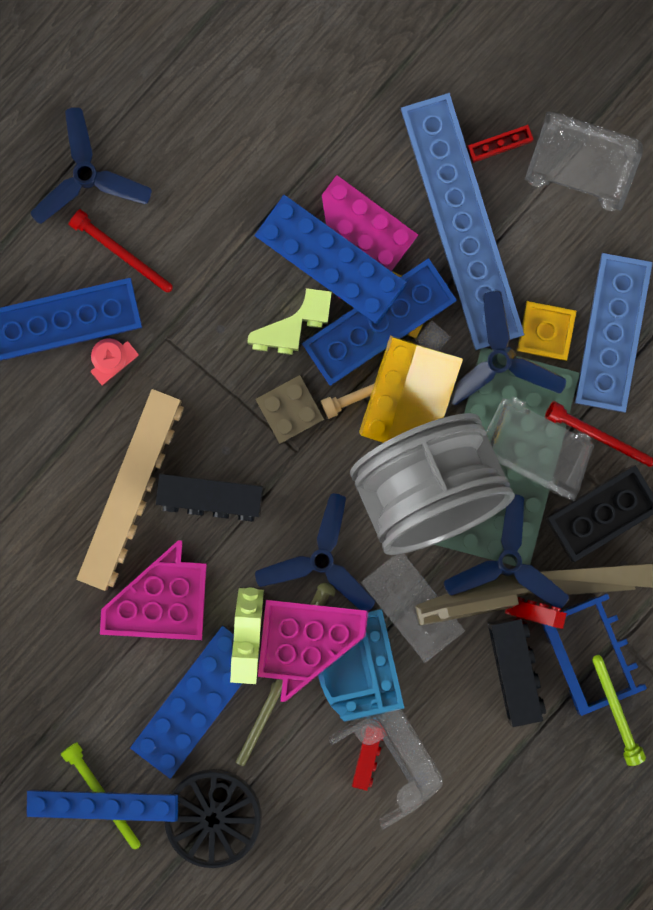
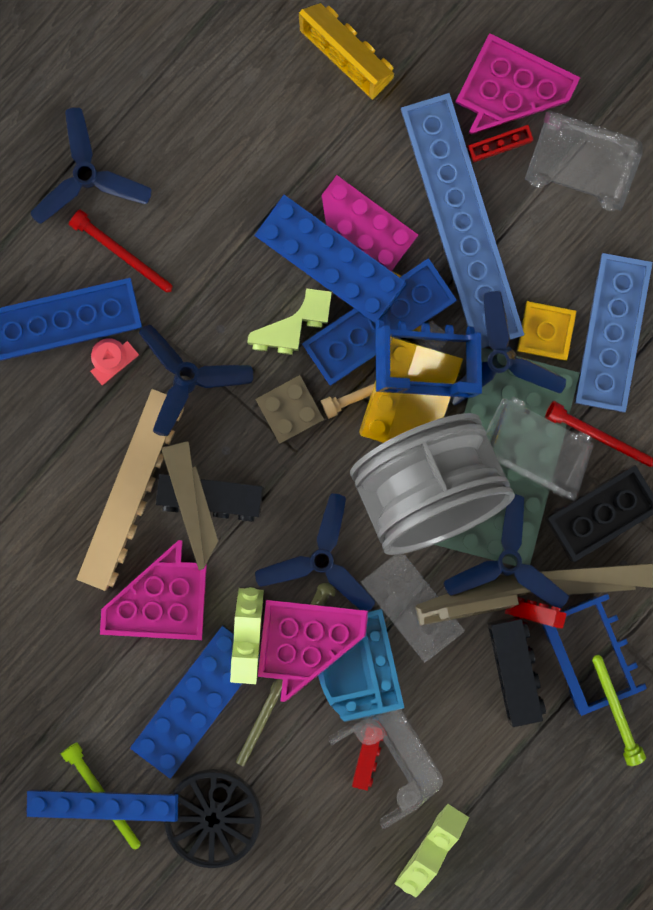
none -> dark blue piece [139,325,253,436]
none -> dark tan wedge [161,441,219,570]
none -> yellow slope [299,3,394,100]
none -> blue hinge [376,319,482,398]
none -> yellowish green arch [395,804,469,897]
none -> dark pink wing [455,33,580,135]

